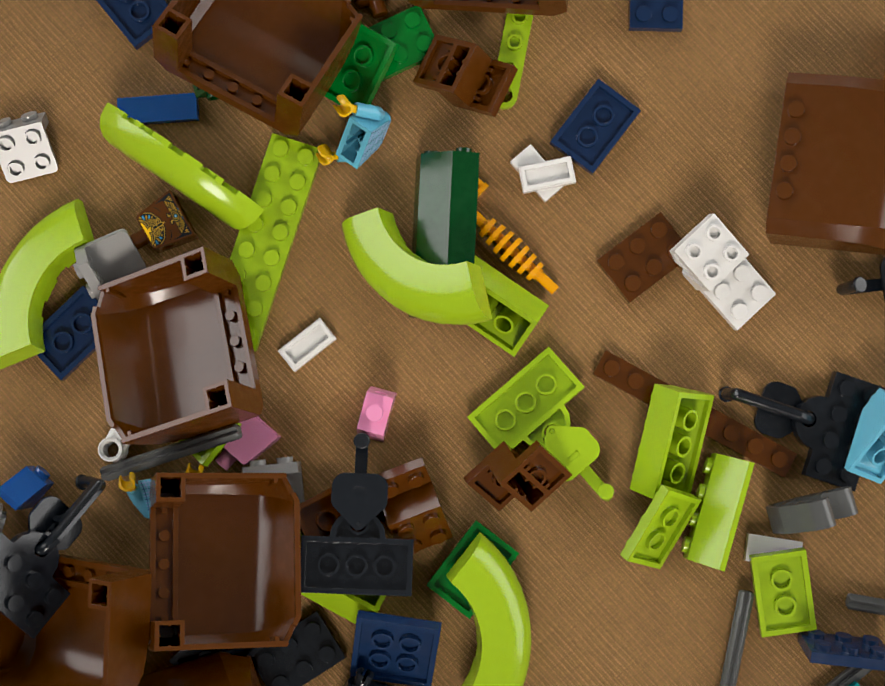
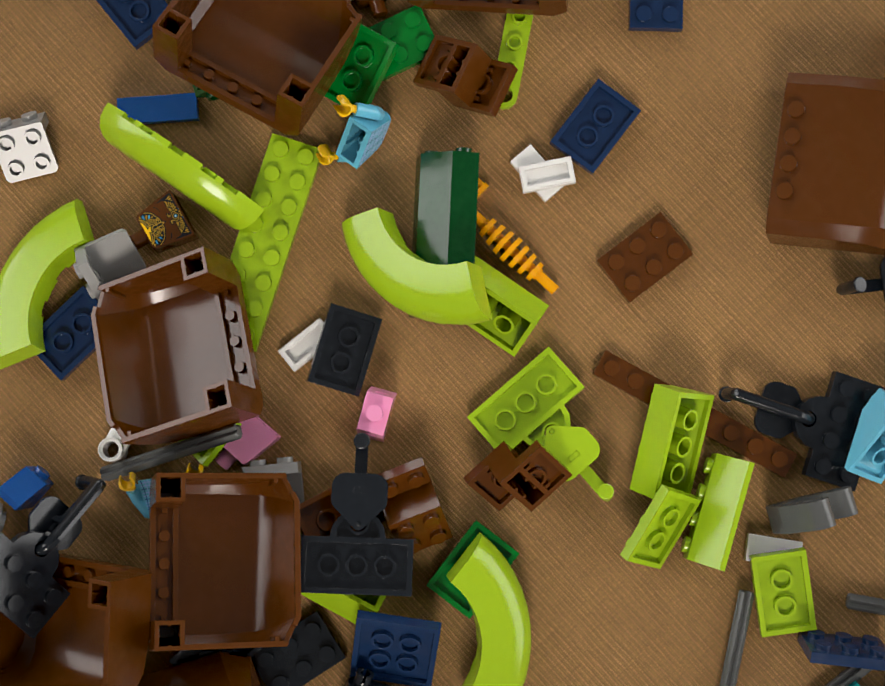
white piece [670,214,776,330] -> none
none -> black plate [306,303,382,397]

